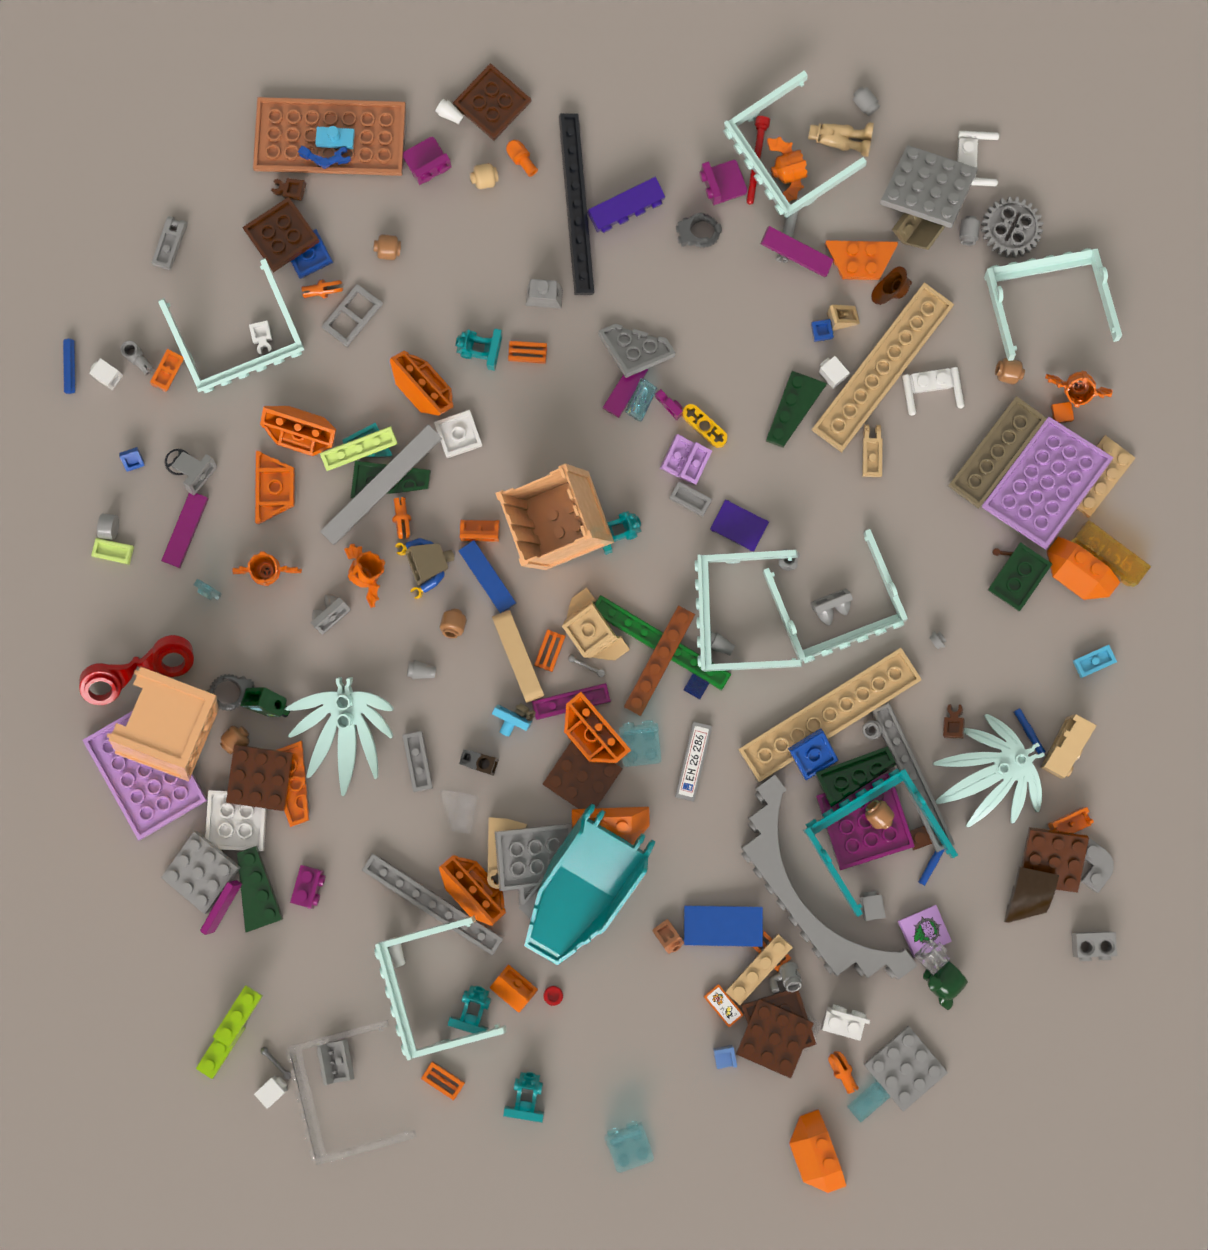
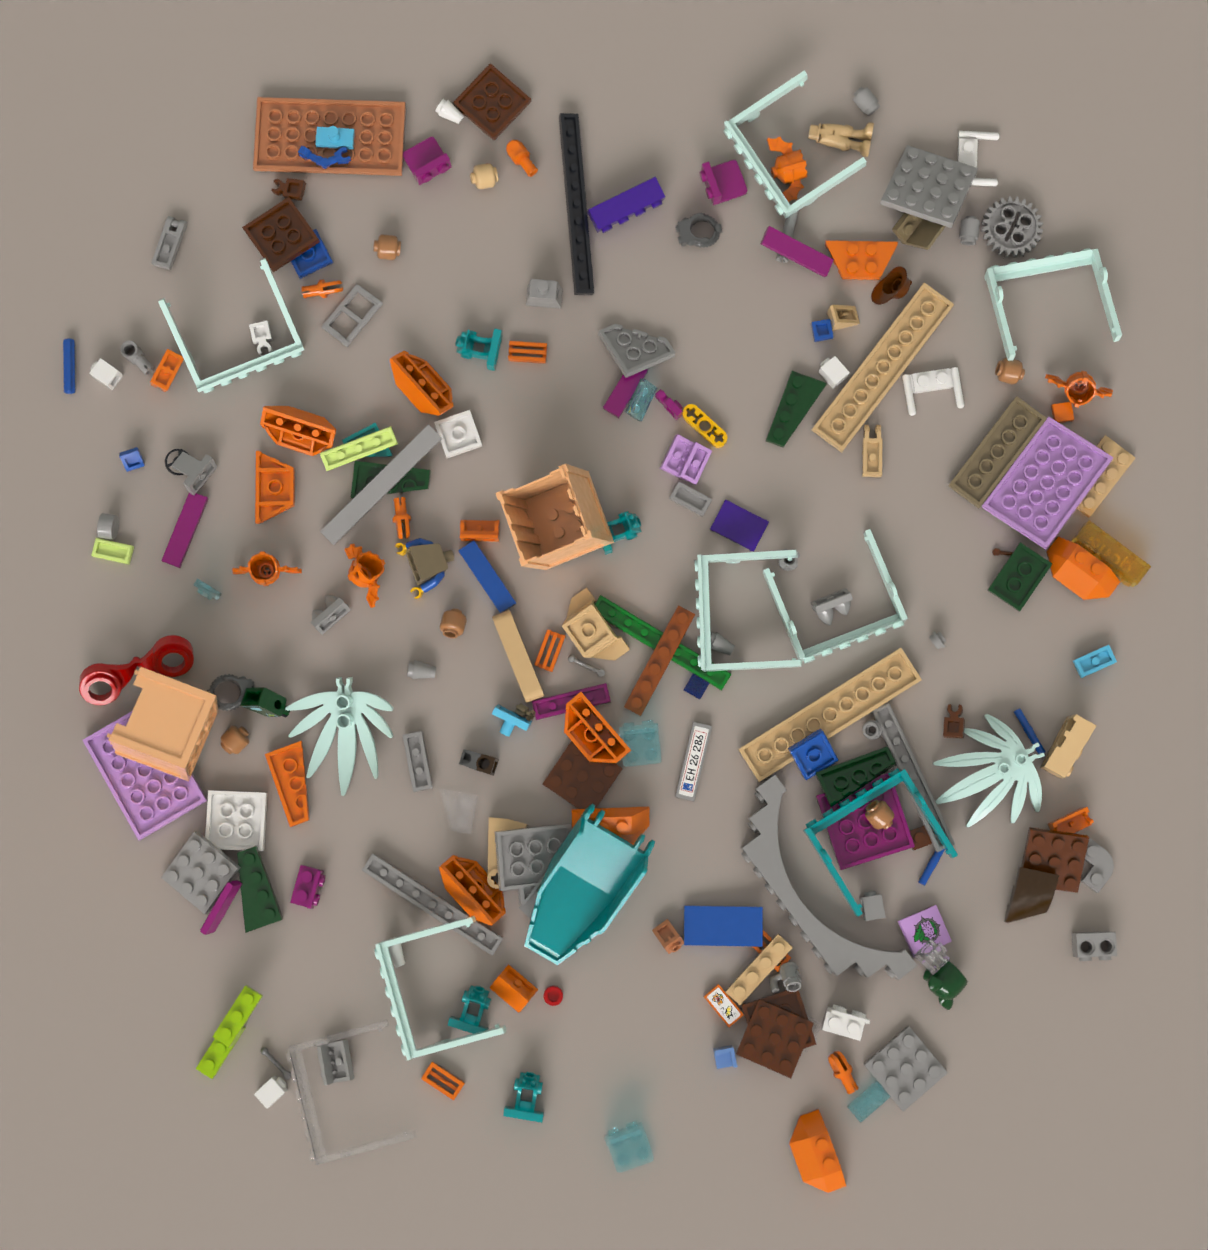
reddish brown plate [226,745,293,811] -> none
red piece [747,116,770,205] -> none

